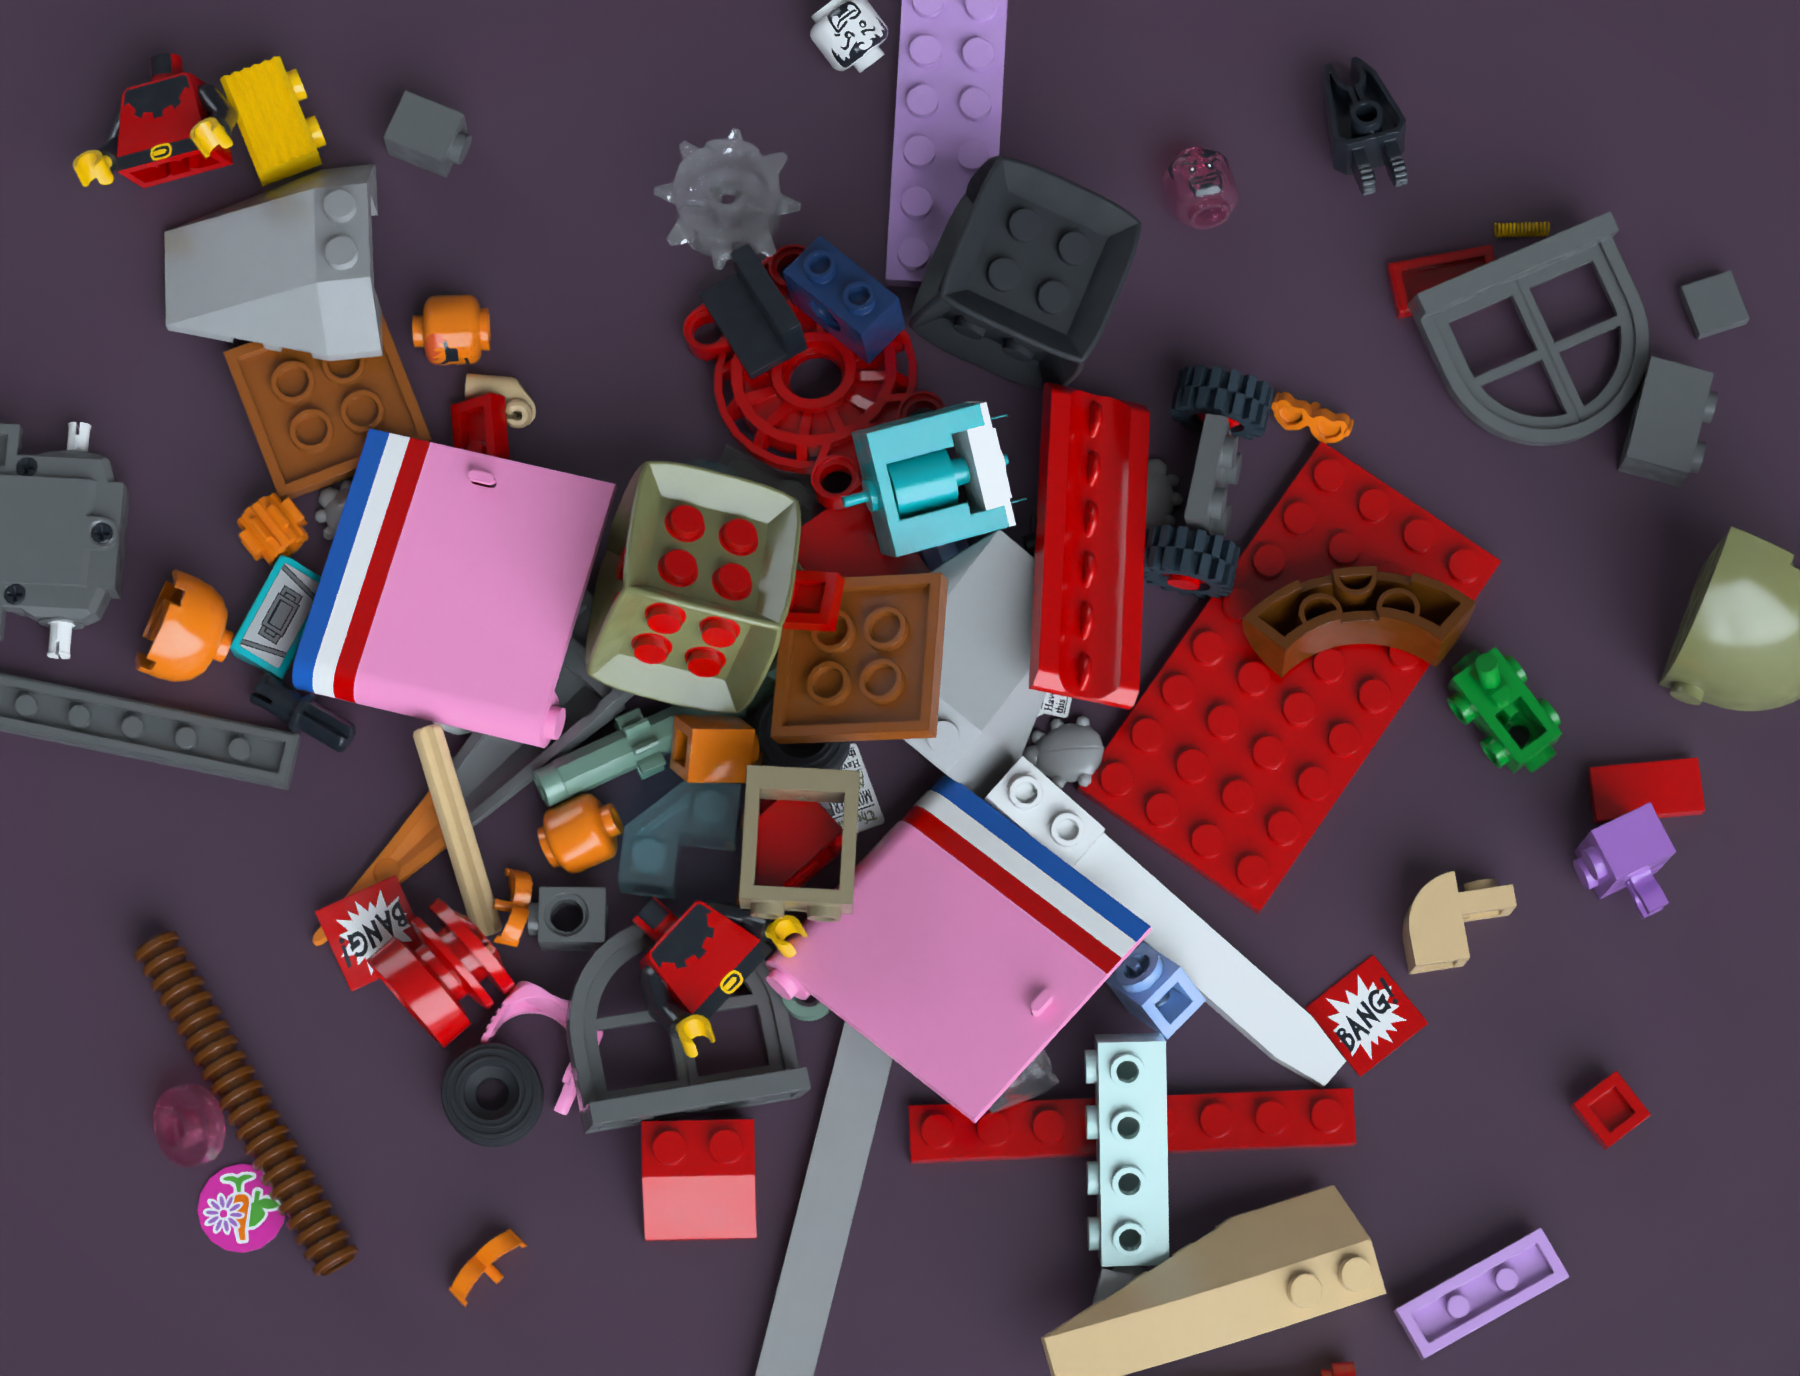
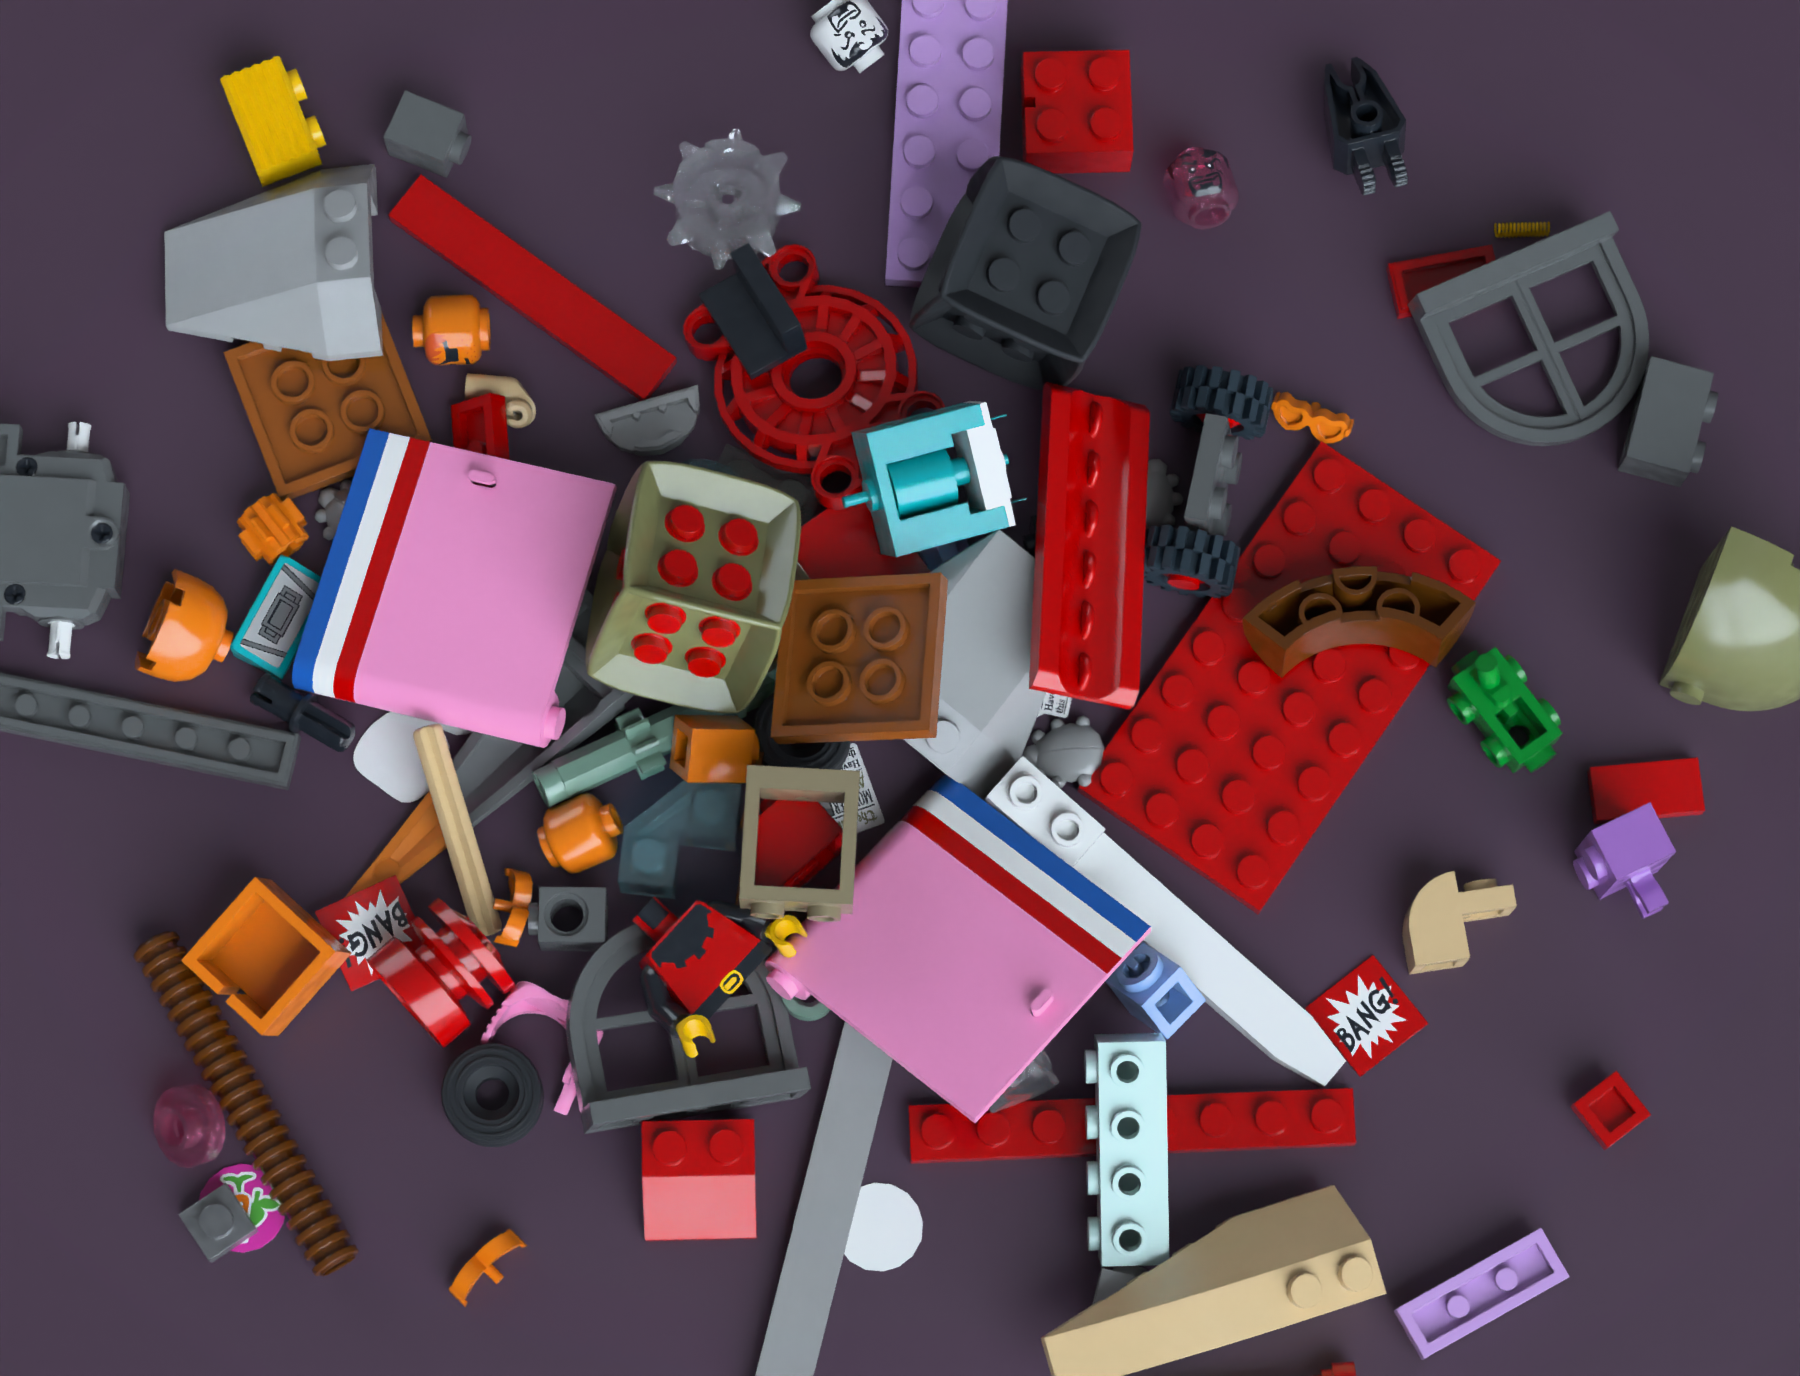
torso [72,53,238,189] -> none
red tile [782,570,845,632] -> none
dark blue brick [783,235,906,364] -> none
dark grey tile [1678,270,1750,340] -> none
none -> flat silver plate [178,1183,259,1263]
none -> orange piece [181,877,352,1036]
none -> white sticker [353,712,450,803]
none -> red tile [388,174,677,401]
none -> light grey tile [594,385,700,456]
none -> white sticker [844,1183,923,1271]
none -> red piece [1020,50,1134,174]

